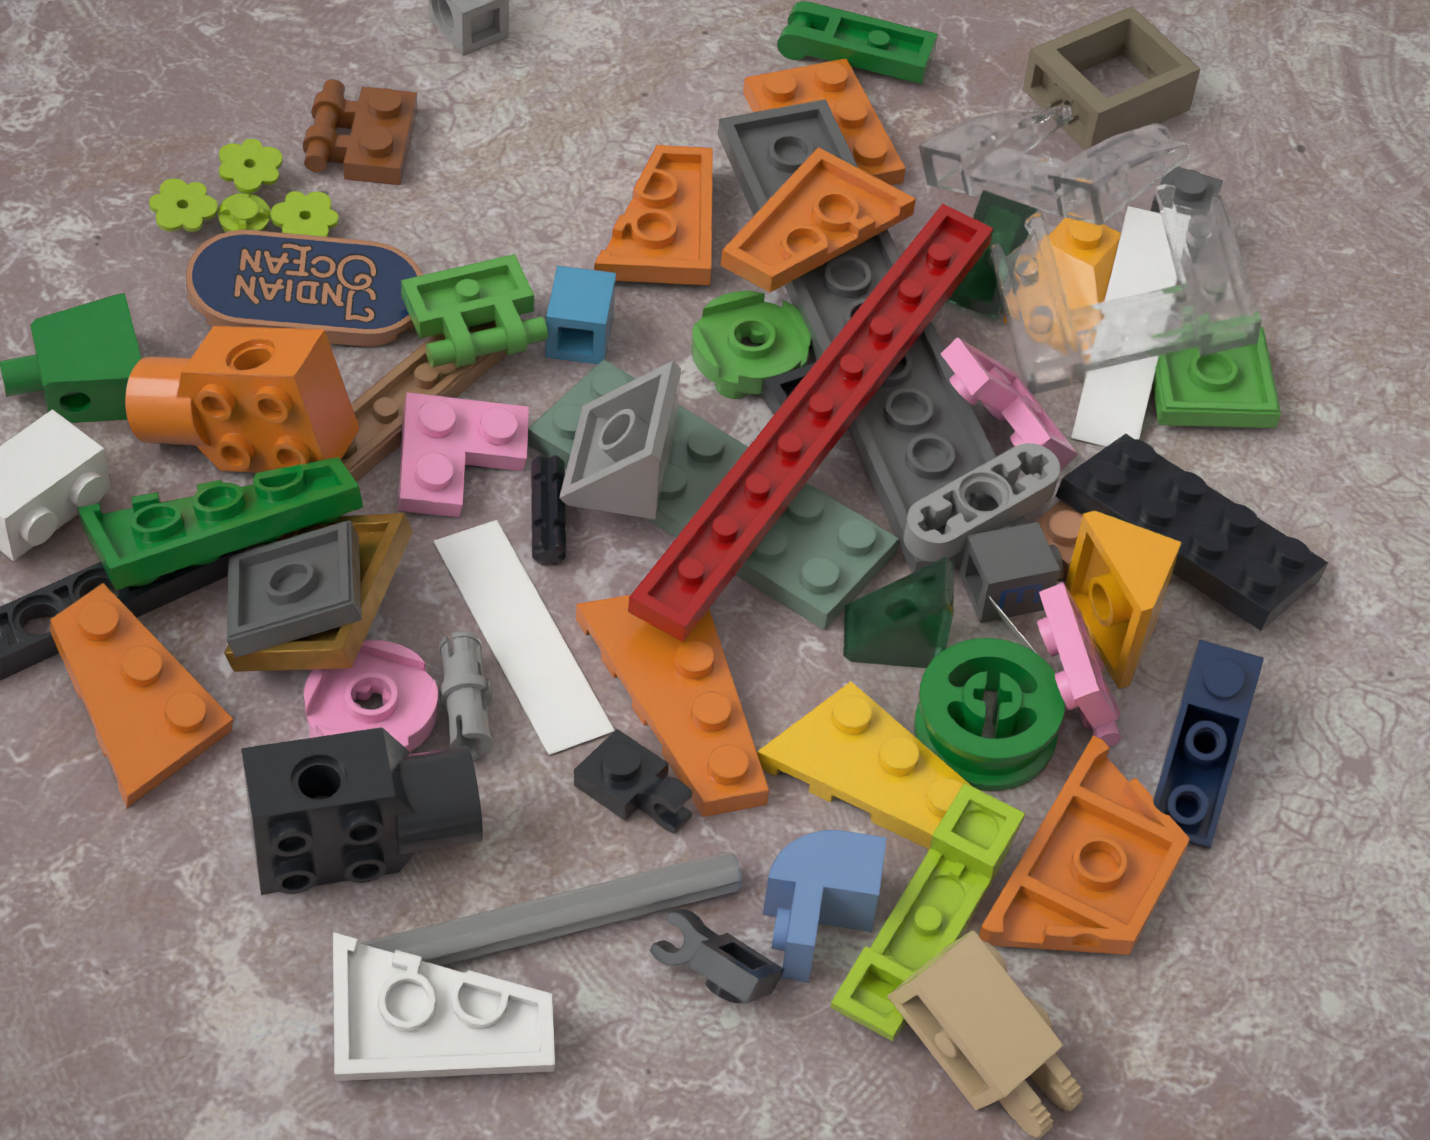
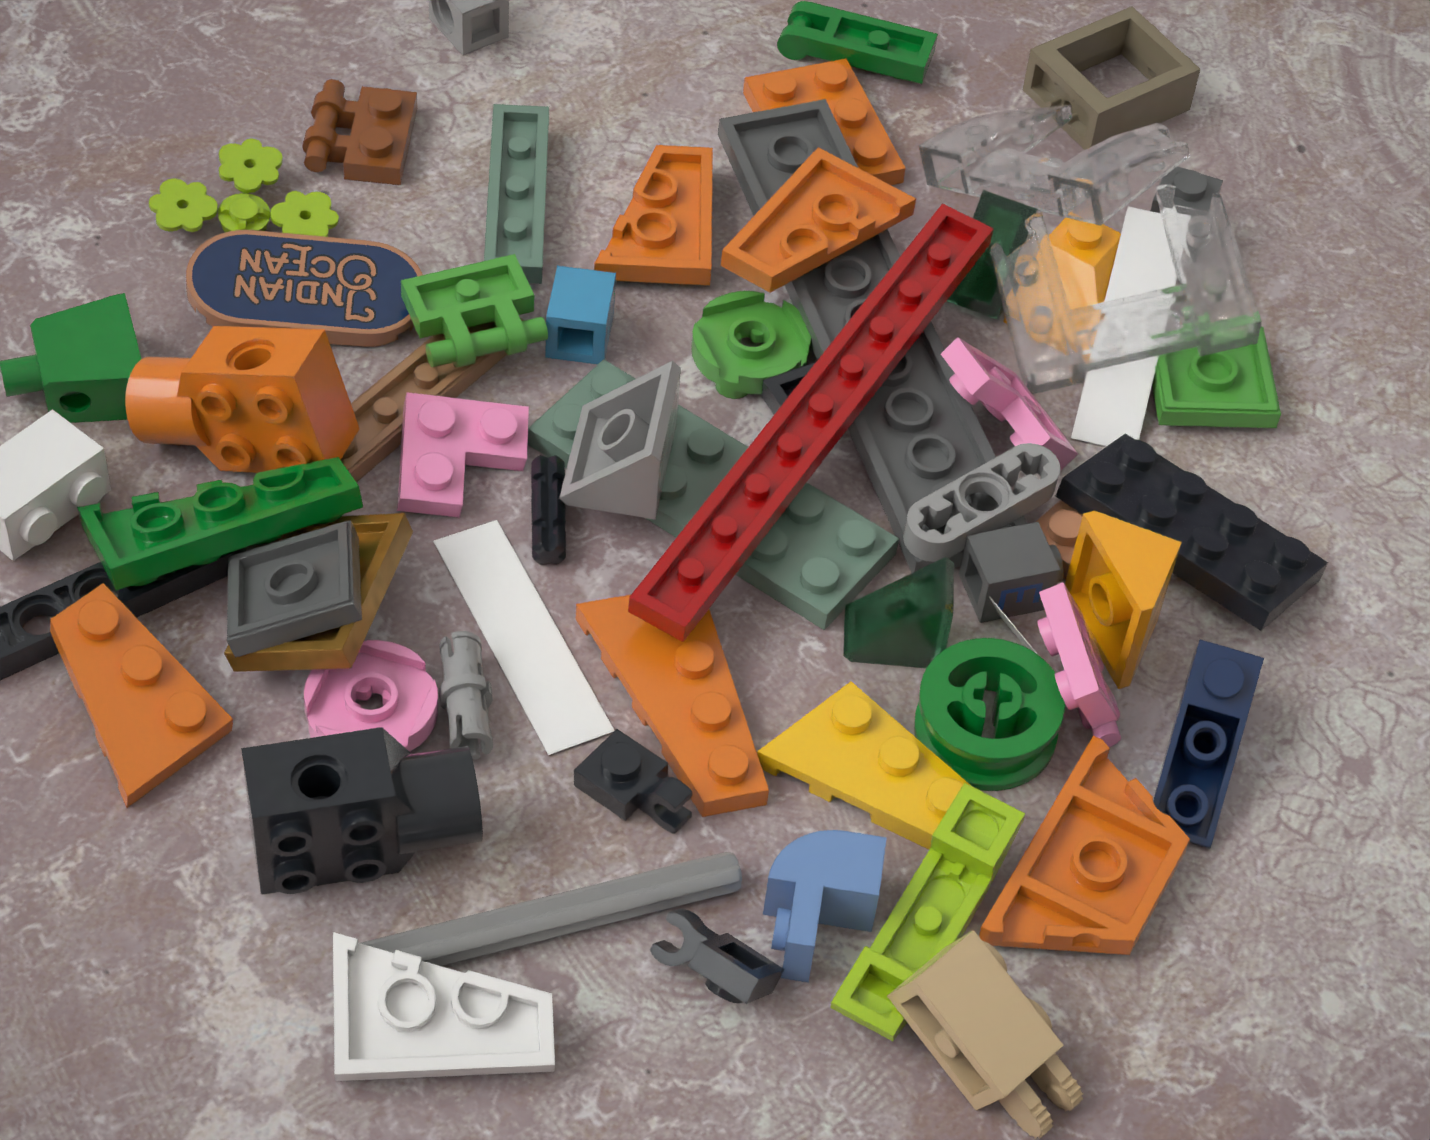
none -> sand green plate [484,104,549,284]

